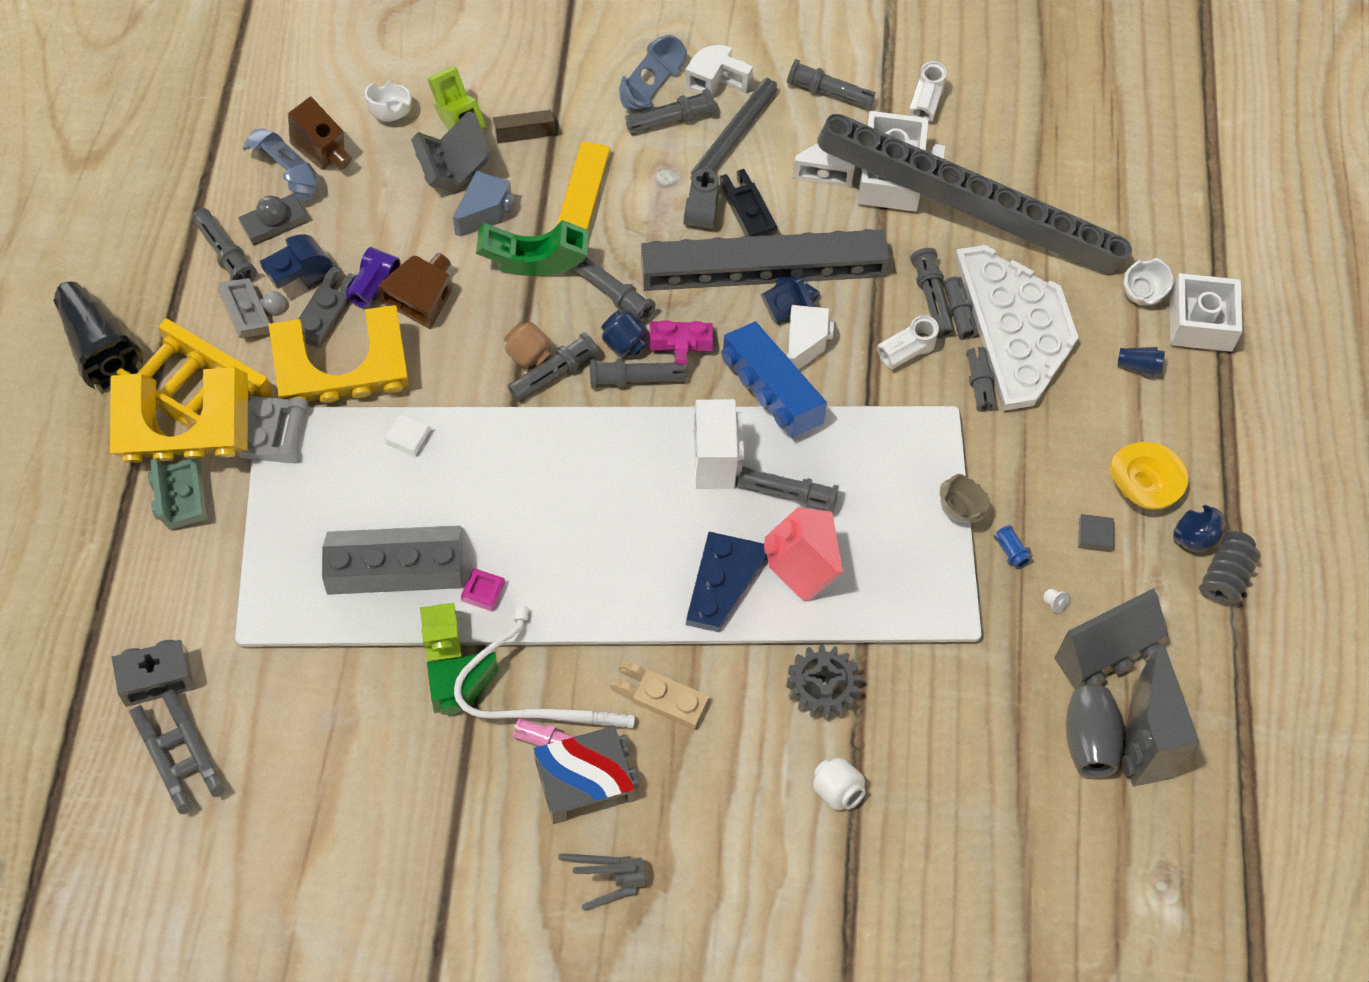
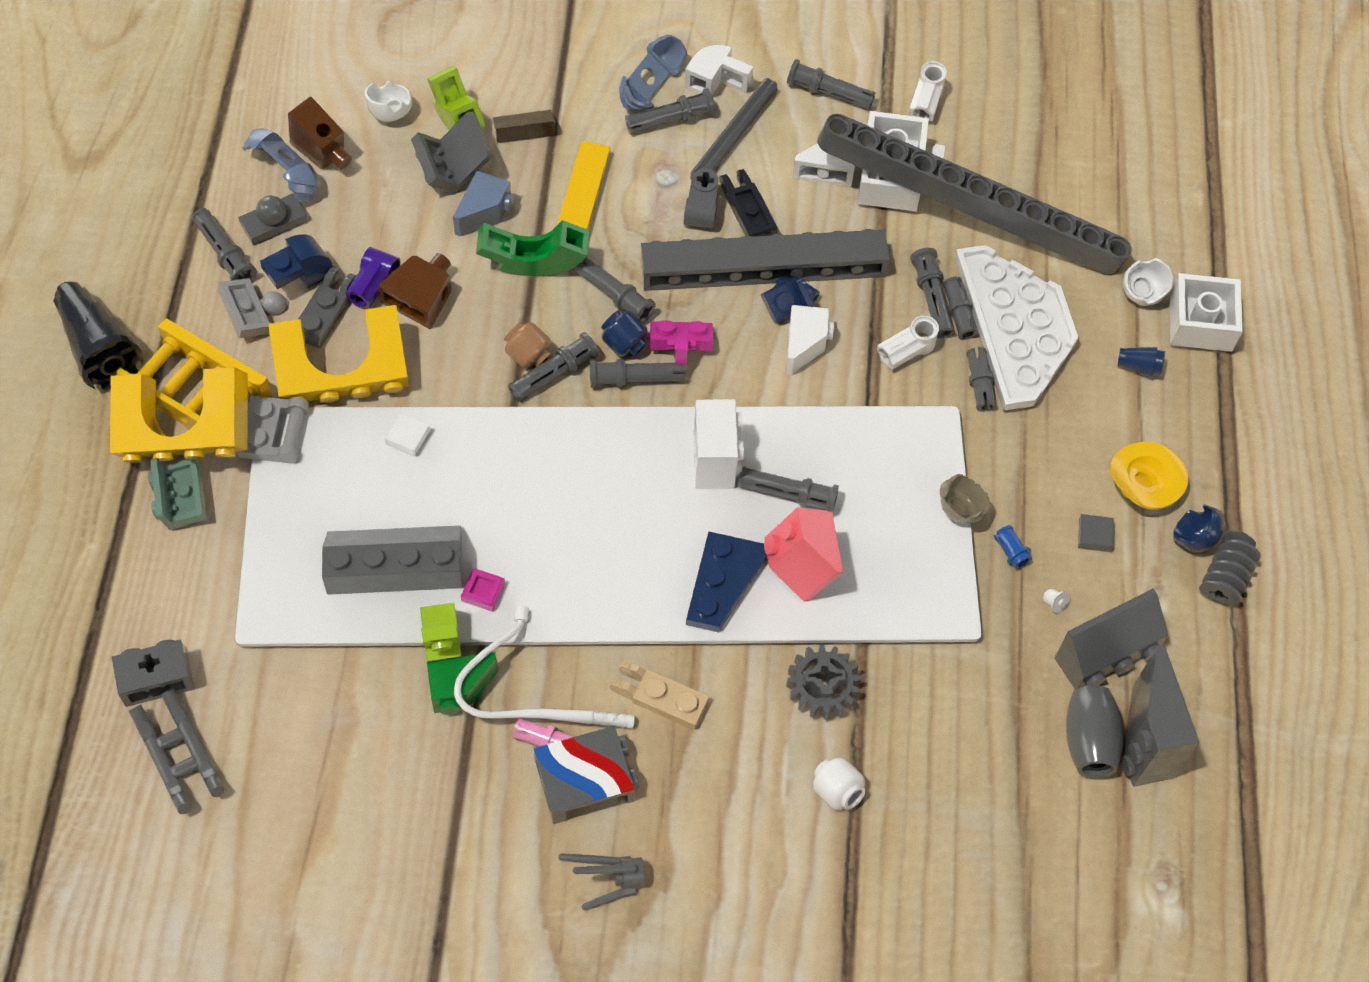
blue brick [721,321,827,438] -> none

